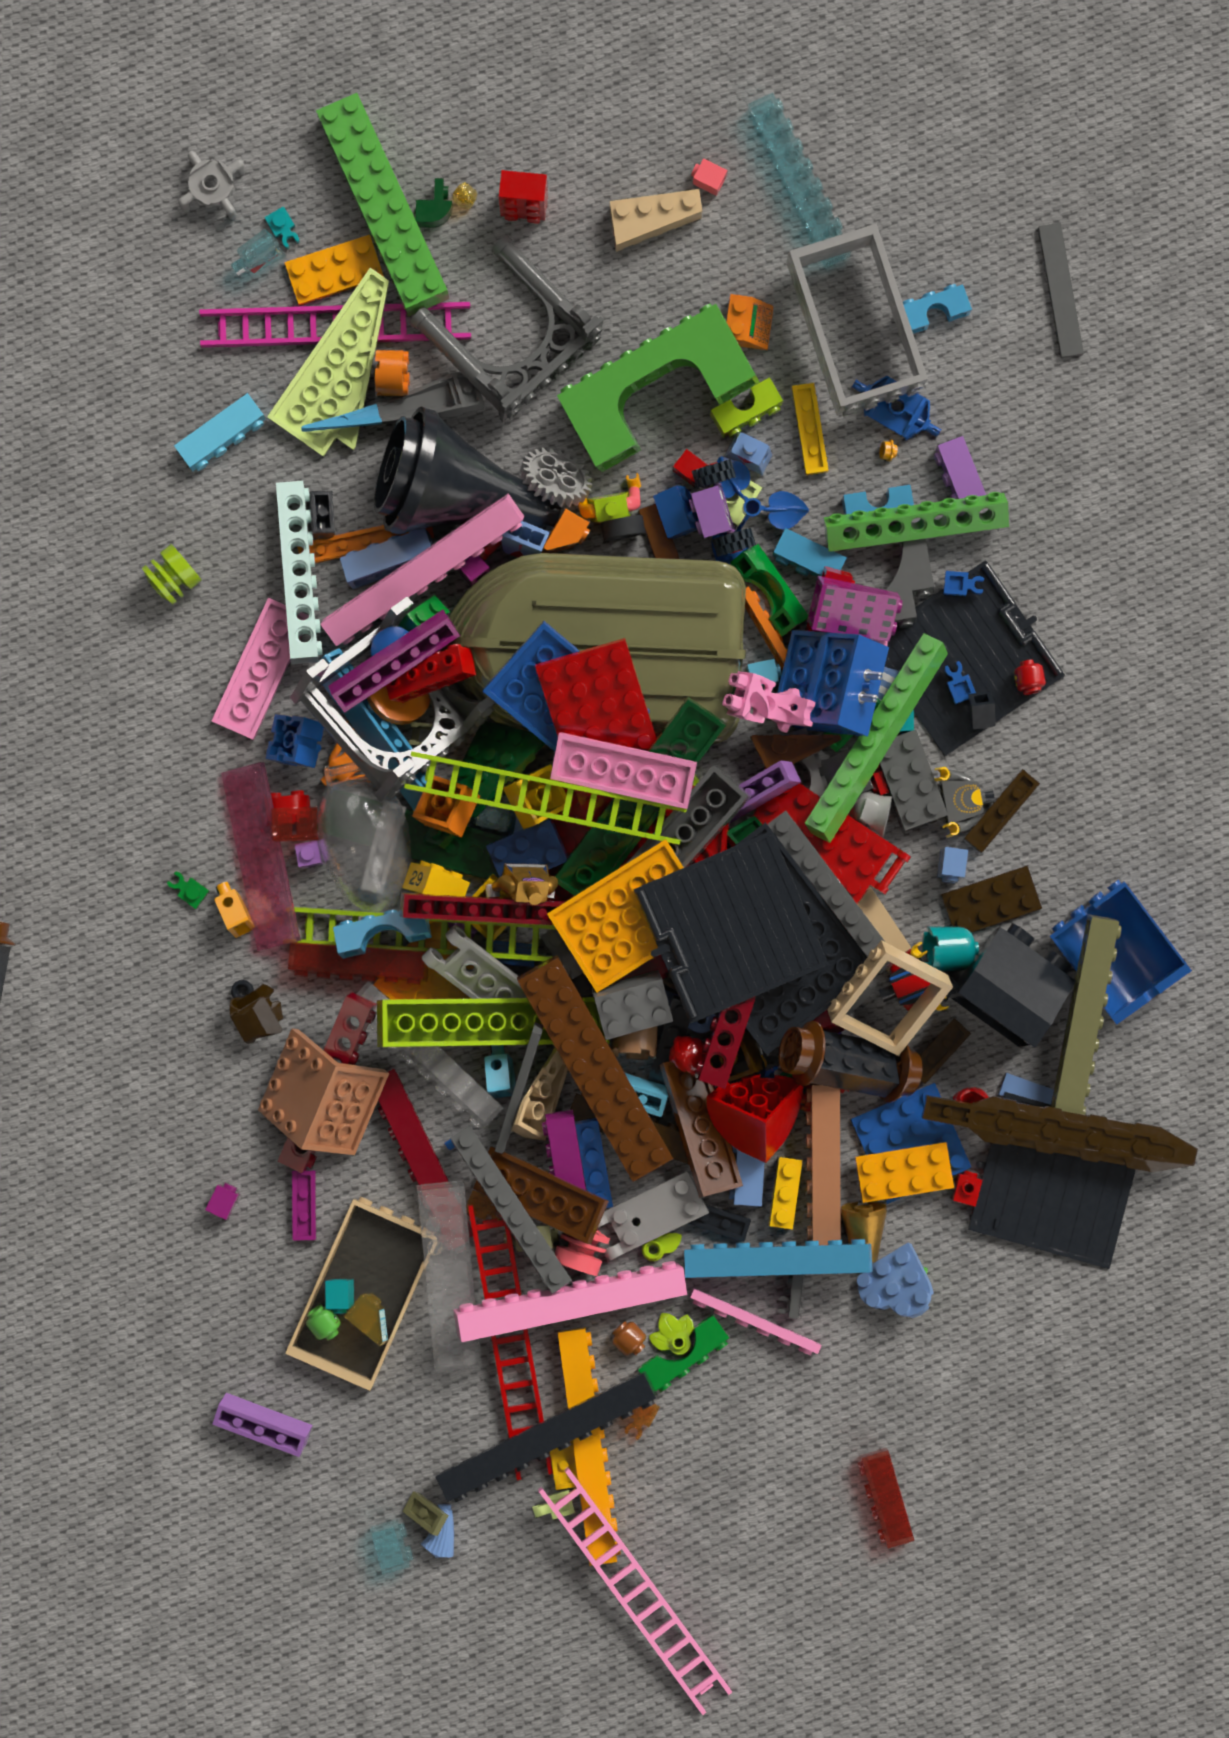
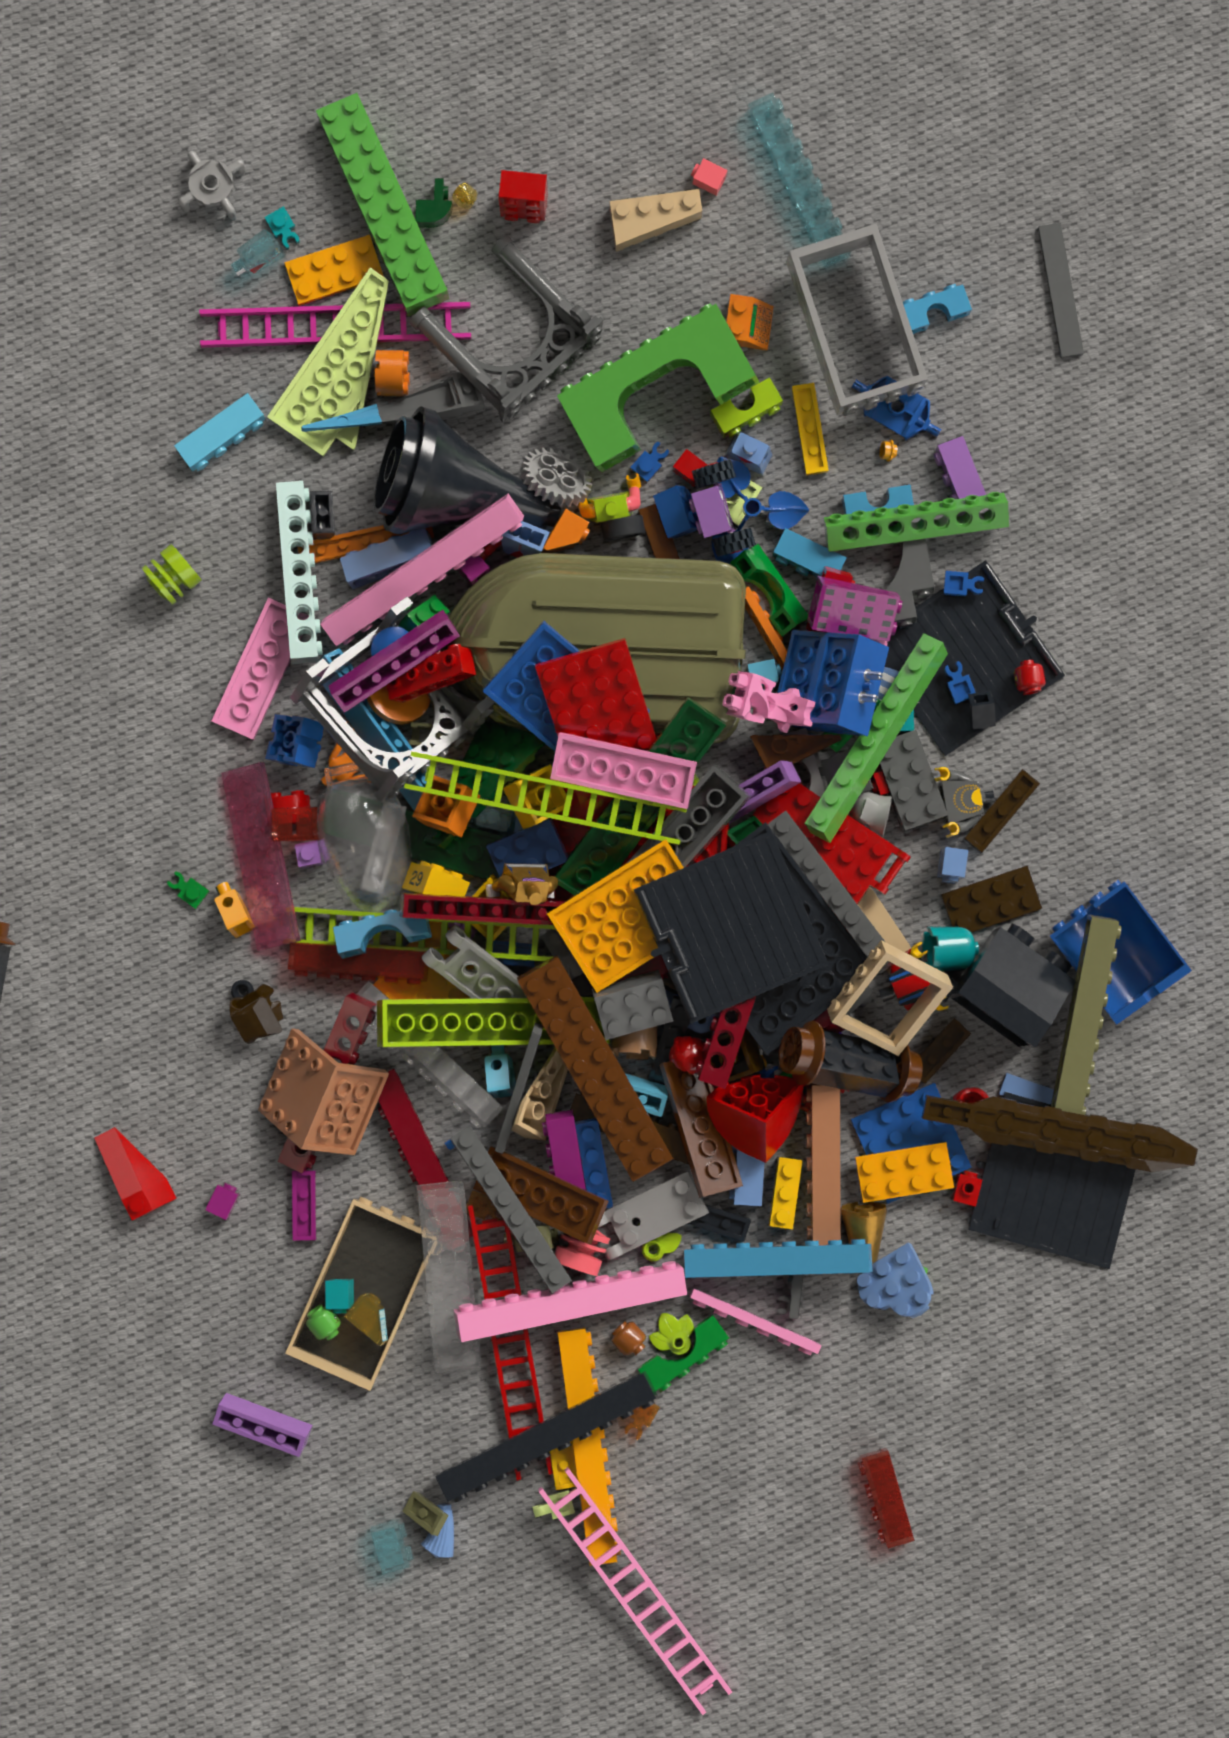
none -> red wedge [94,1127,177,1221]
none -> blue plate [630,441,669,483]

